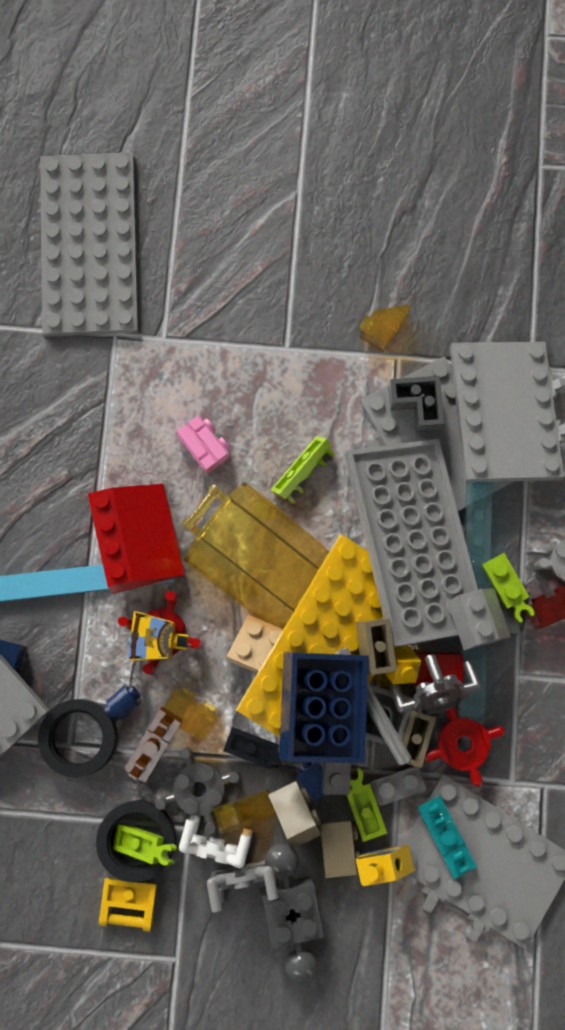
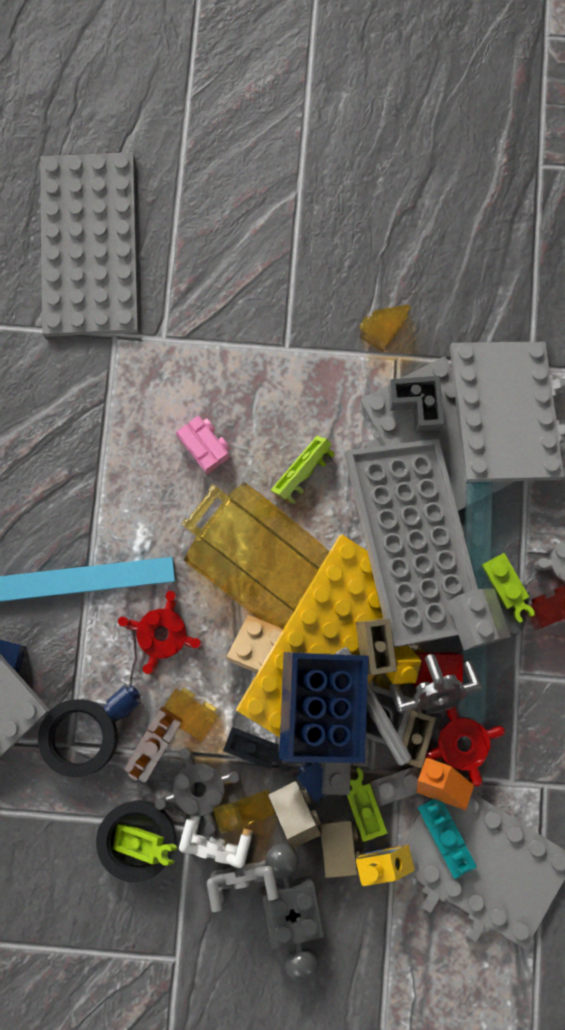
red slope [88,484,185,594] -> none
yellow plate [99,877,157,932] -> none
torso [127,611,189,661] -> none
none -> orange slope [416,758,474,811]

